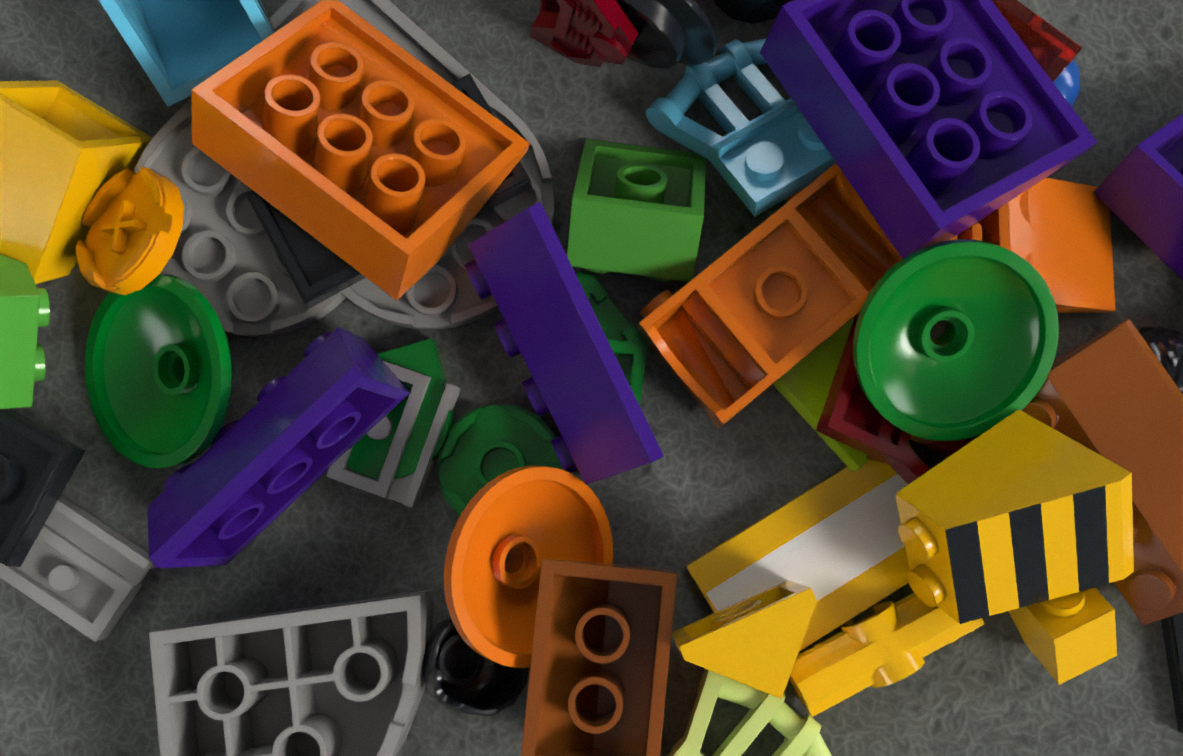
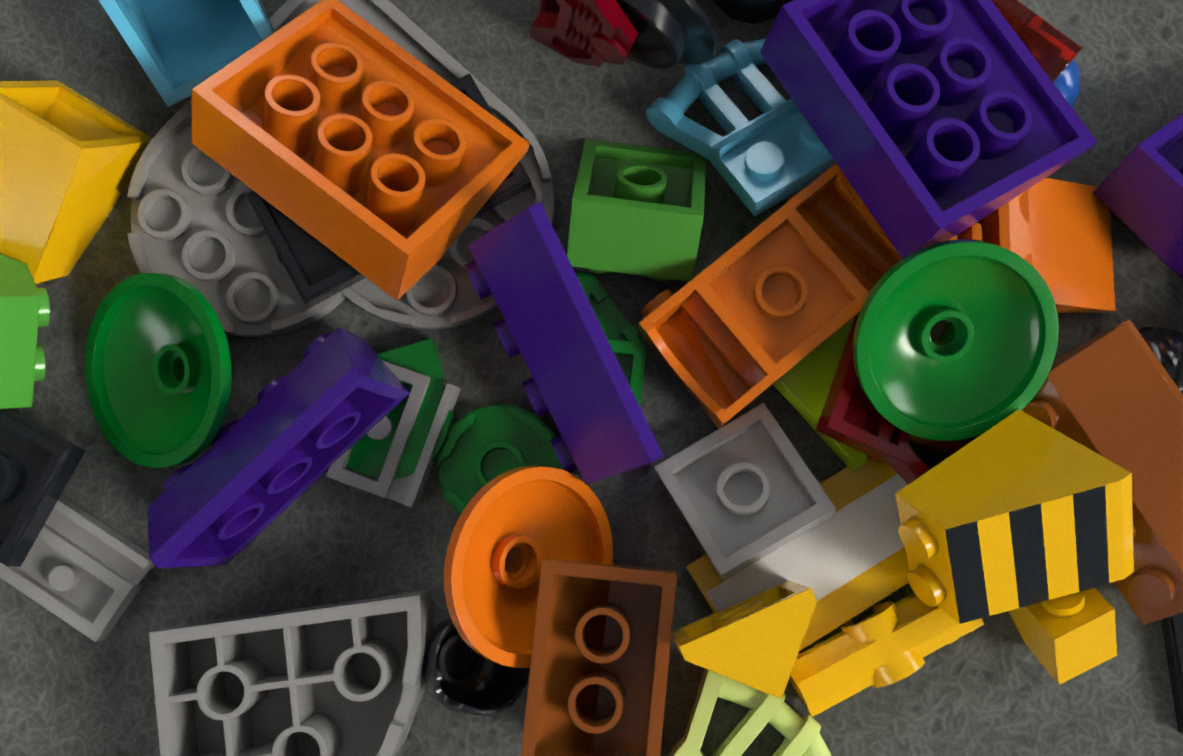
light orange tile [76,167,184,295] -> none
none -> light grey plate [654,403,835,582]

